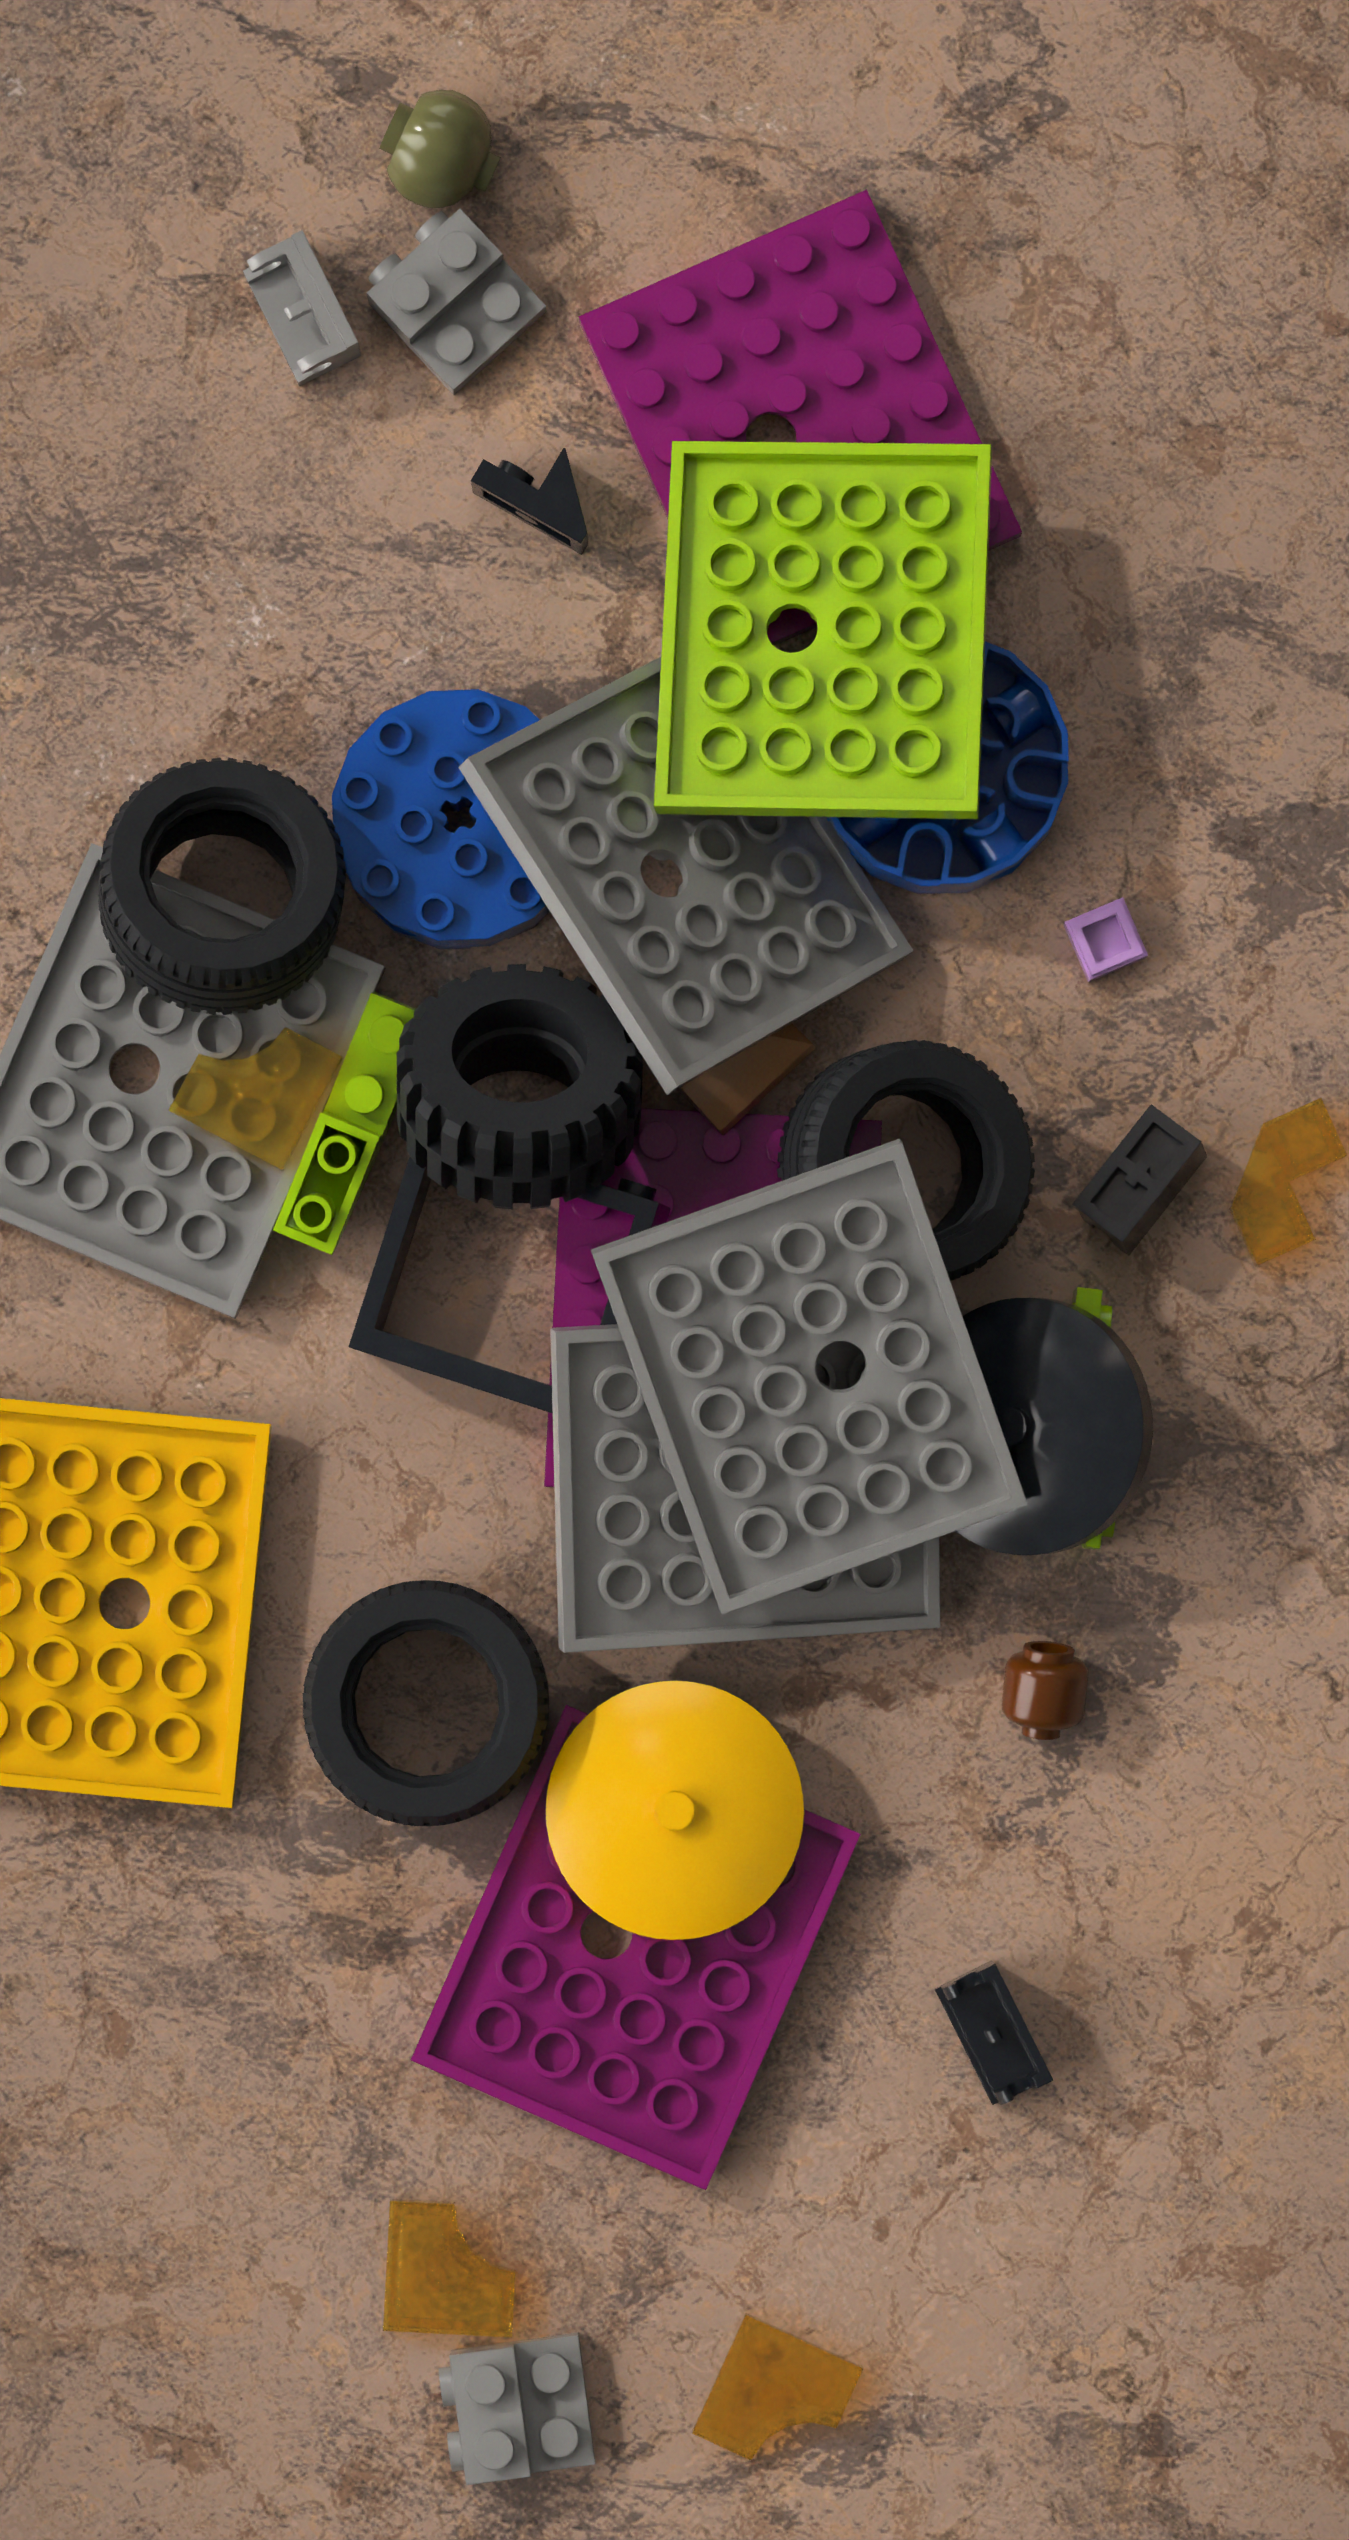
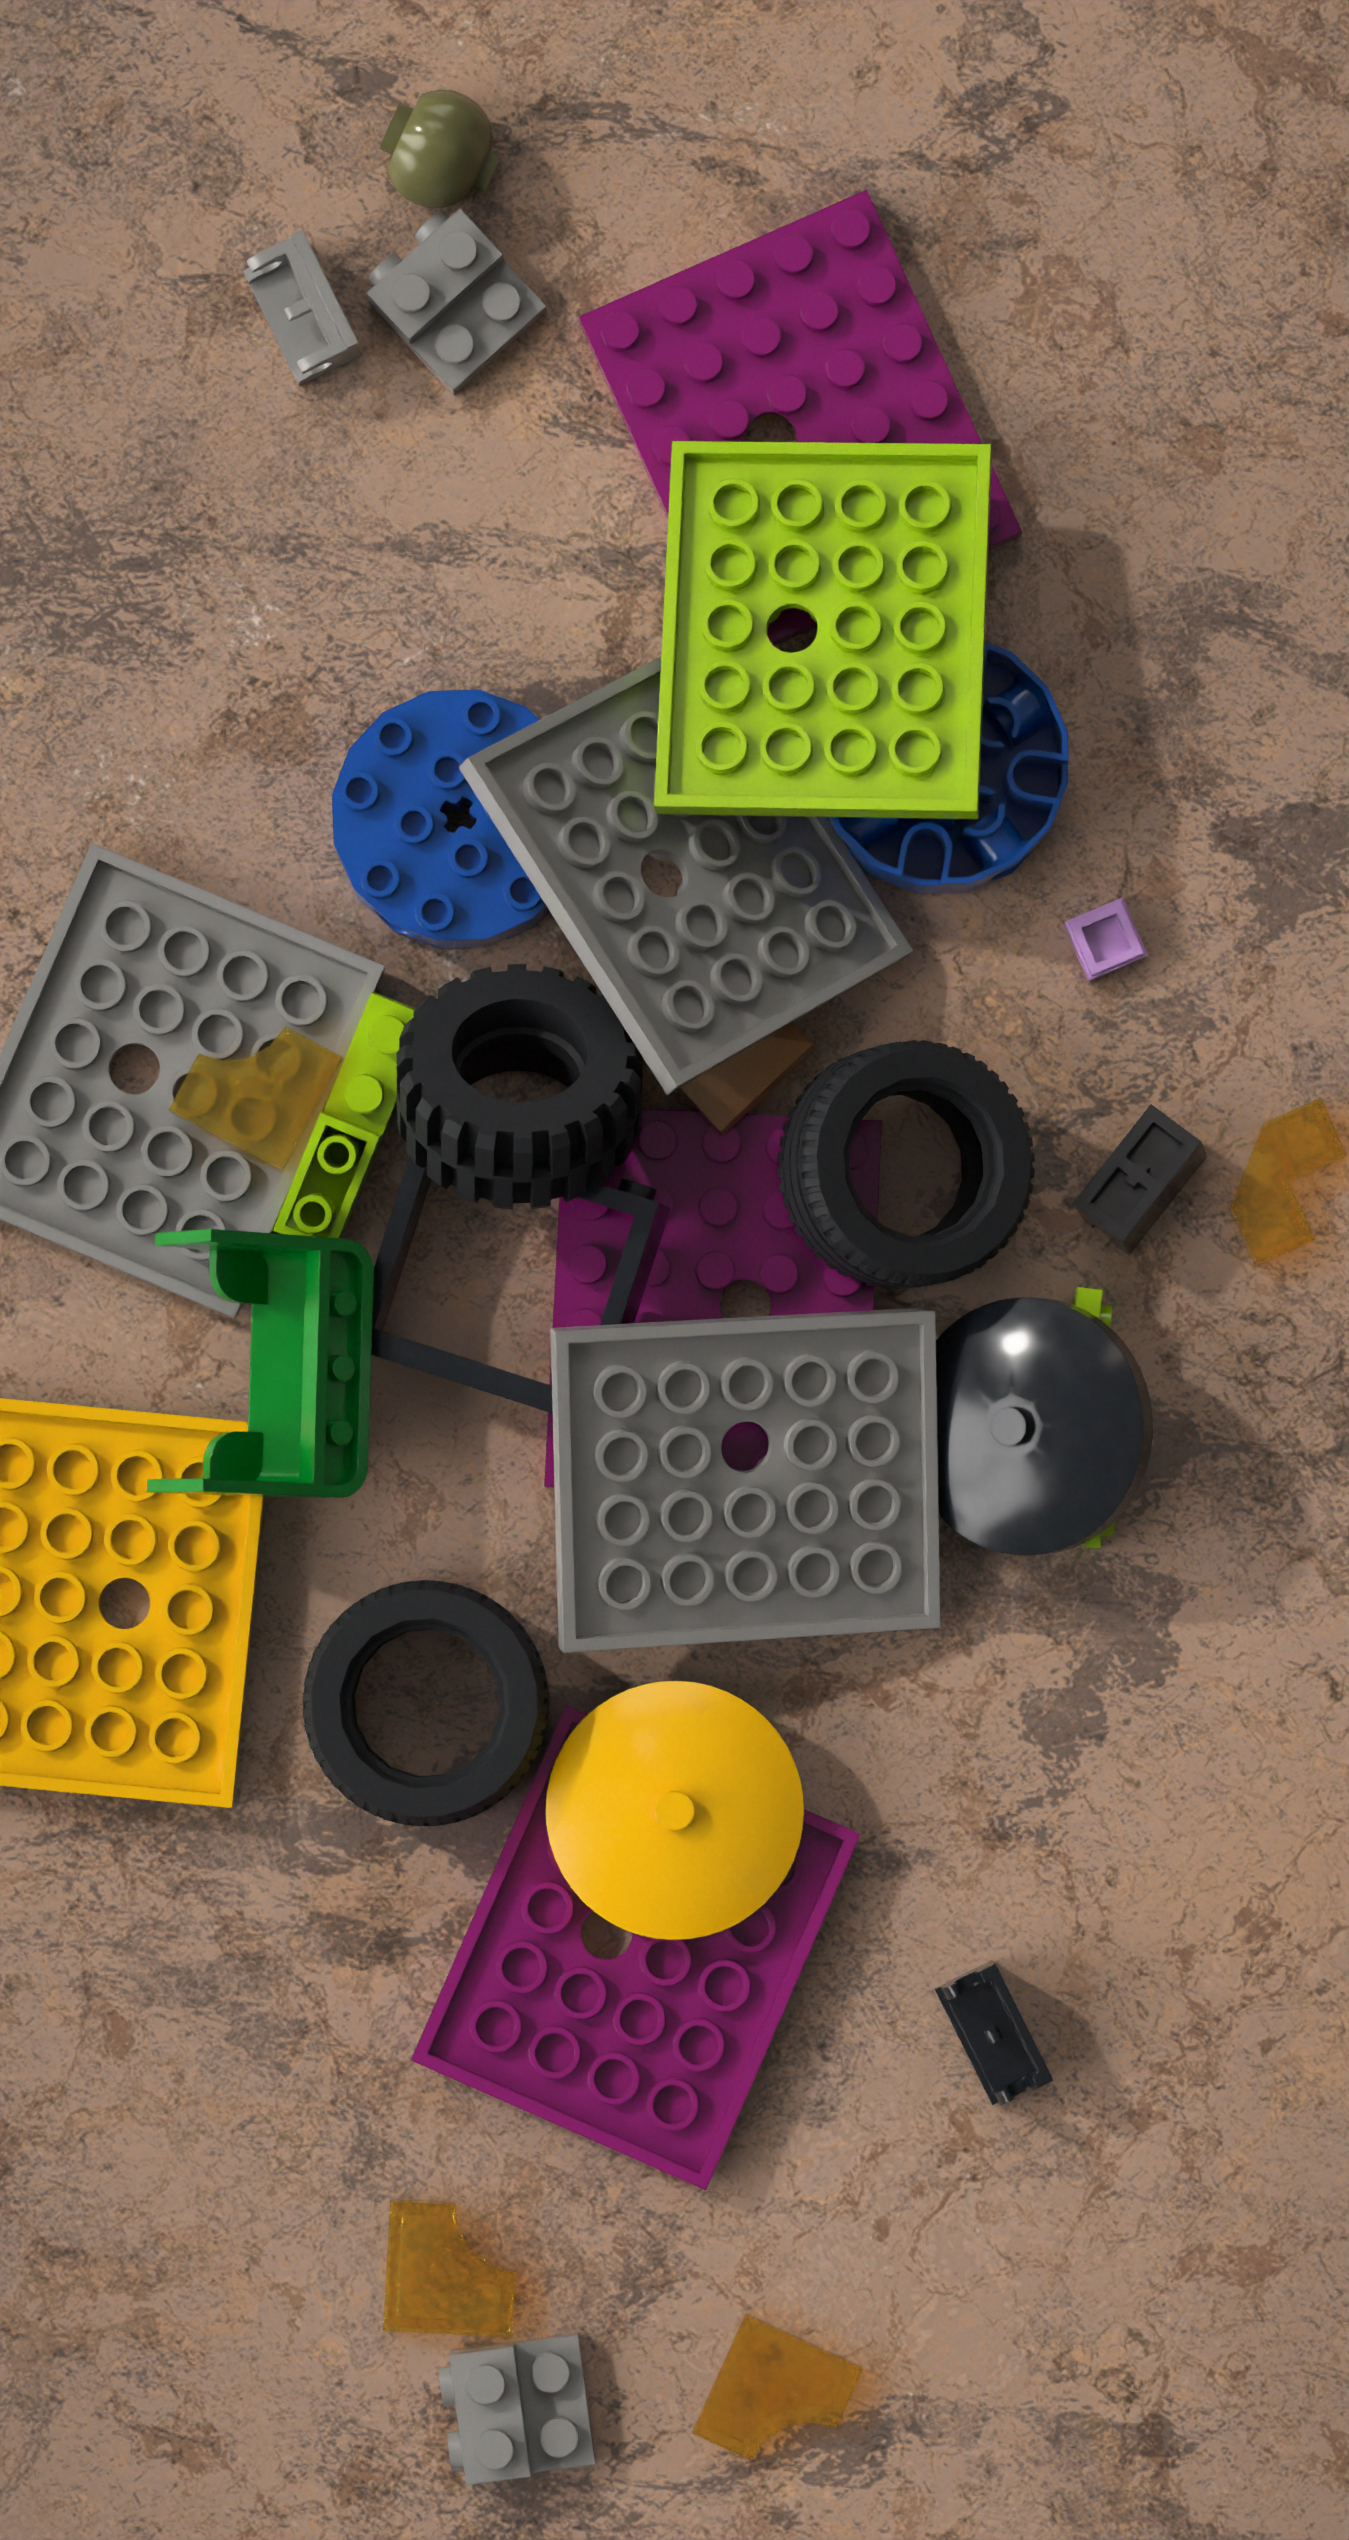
black tyre [98,758,346,1015] -> none
black slope [471,448,588,555] -> none
light grey plate [591,1139,1028,1615] -> none
reddish brown head [1002,1641,1089,1740] -> none
none -> green windscreen [147,1229,374,1498]

